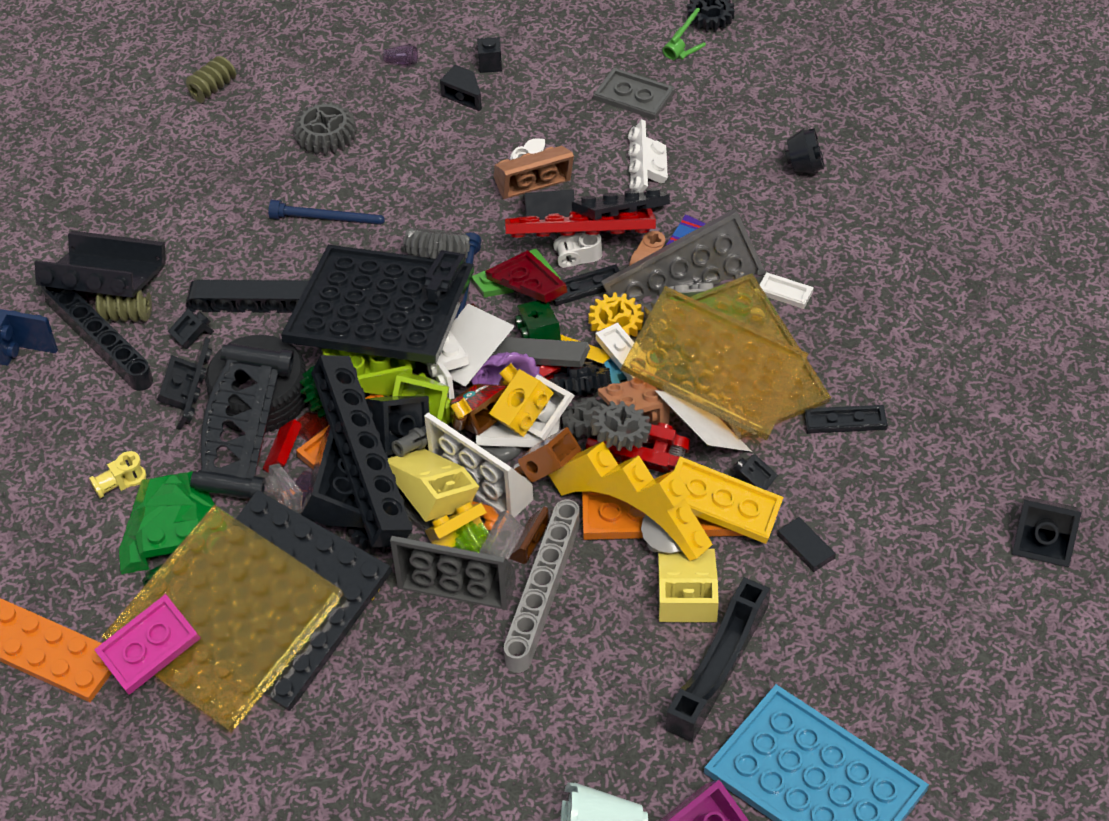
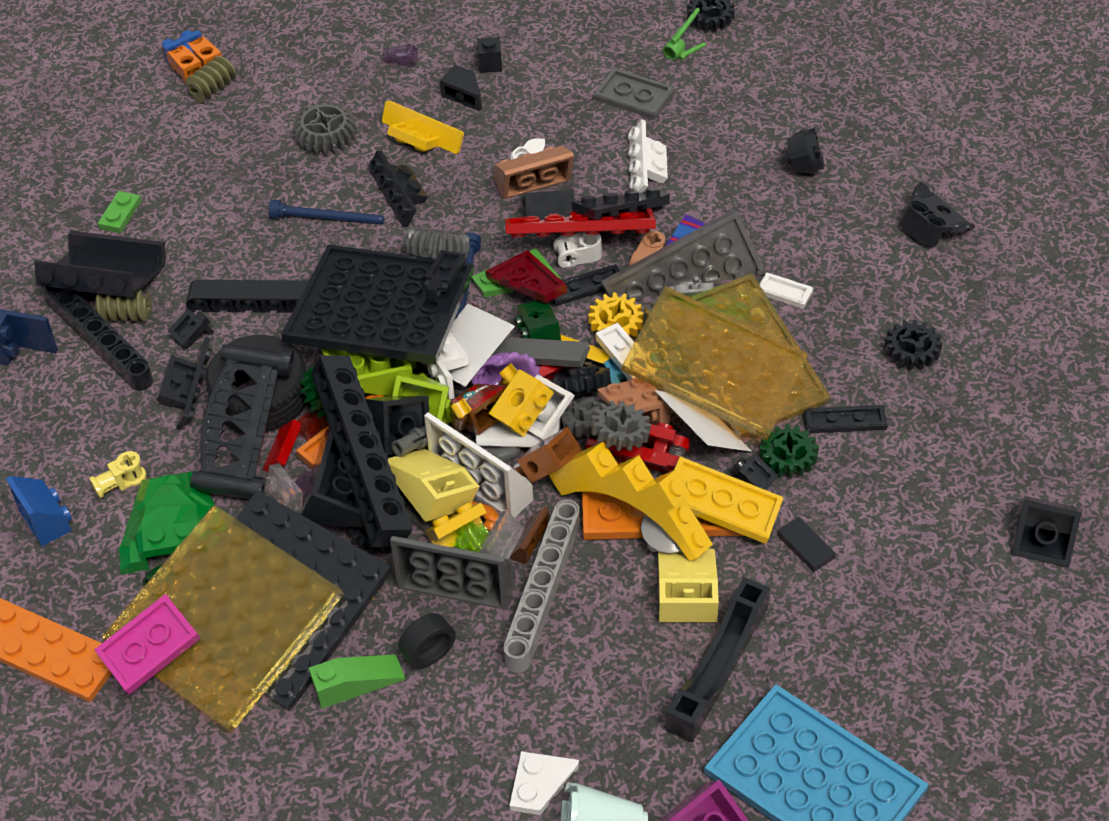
none -> blue slope [6,476,72,546]
none -> bright green plate [97,191,142,233]
none -> orange hips [162,30,222,85]
none -> bright green slope [309,654,406,709]
none -> black bracket [368,150,428,227]
none -> yellow bracket [382,100,464,154]
none -> black tyre [398,613,456,669]
none -> white wing [510,751,579,815]
none -> dark green gear [759,424,819,478]
none -> black gear [884,320,943,370]
none -> black piece [900,182,975,247]

